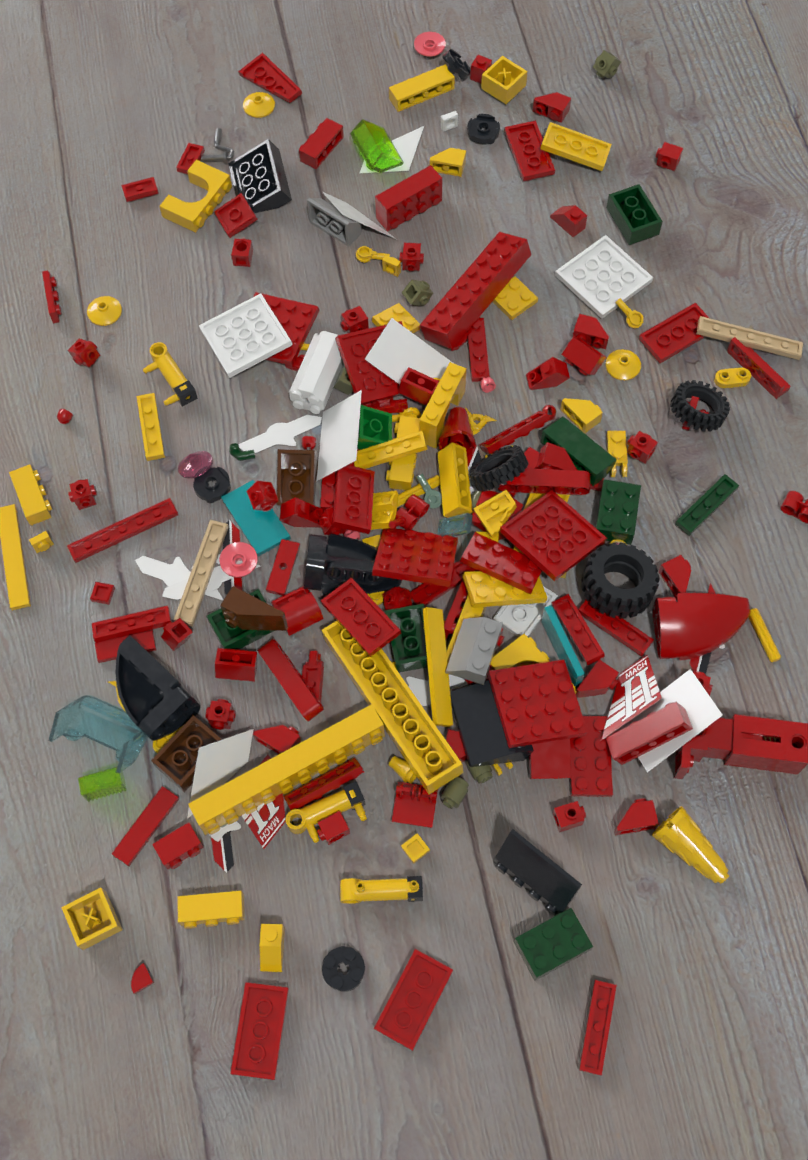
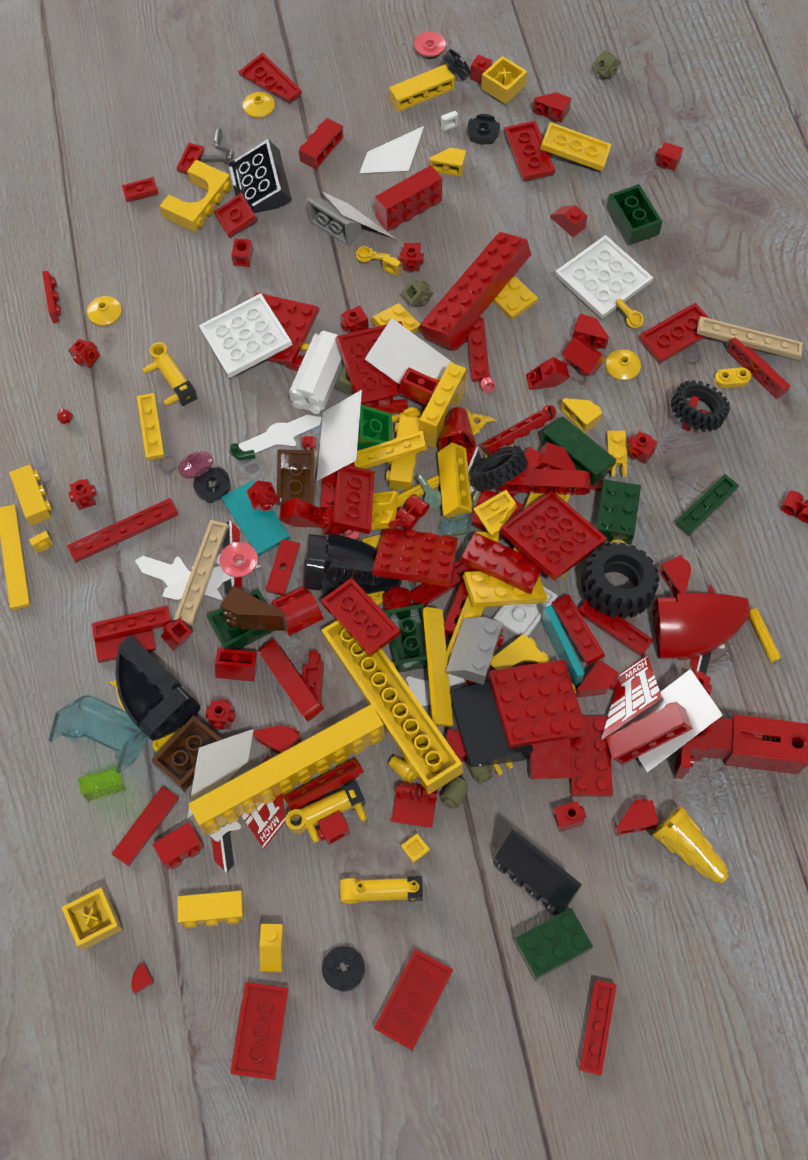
red tile [90,582,115,605] -> none
clear neon green slope [350,119,404,173] -> none

